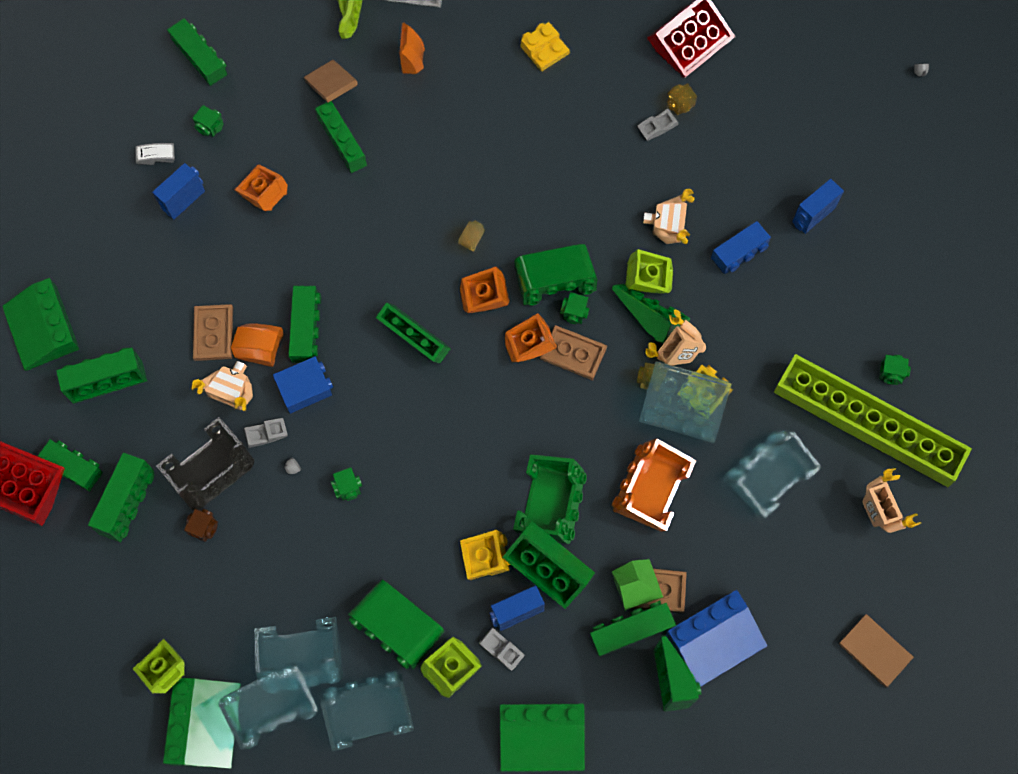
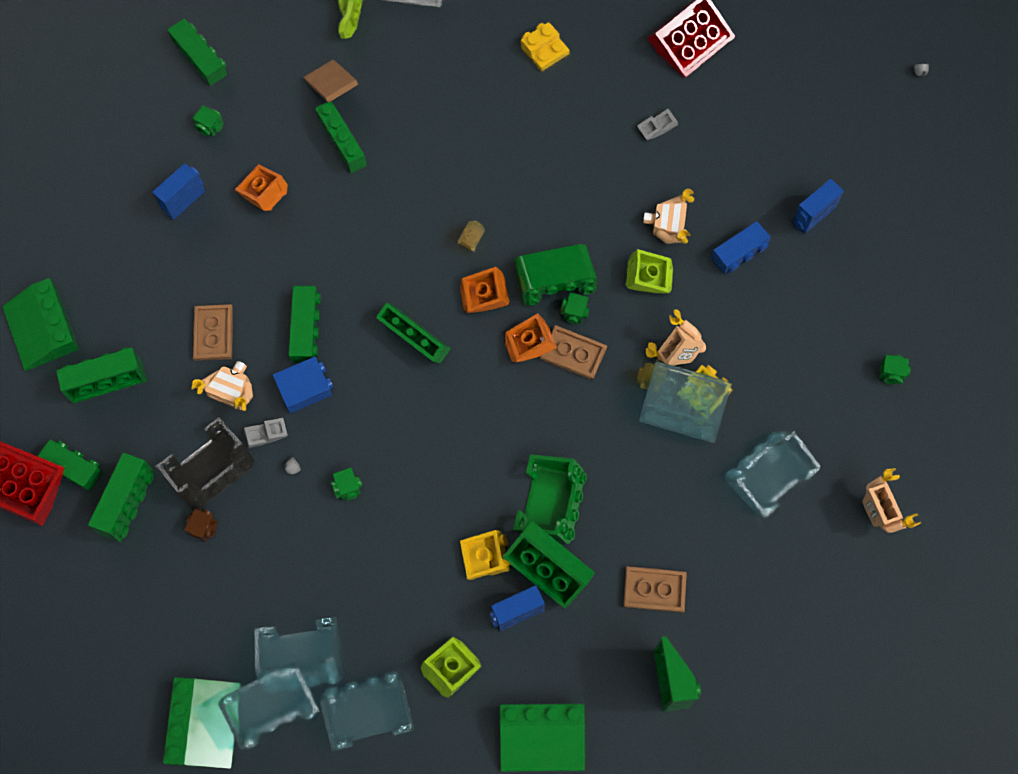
lime slope [133,639,184,693] -> none
slope [135,143,175,165] -> none
orange slope [231,323,284,367] -> none
green windscreen [348,580,445,670] -> none
orange slope [400,22,425,74] -> none
light grey slope [479,628,525,671] -> none
green brick [590,601,676,656] -> none
bright green slope [611,559,663,610] -> none
green wedge [612,284,691,343] -> none
orange windscreen [612,439,696,532] -> none
slope [665,590,767,687] -> none
clear yellow brick [668,83,697,115] -> none
lime brick [773,354,972,487] -> none
medium nougat tile [839,614,914,687] -> none

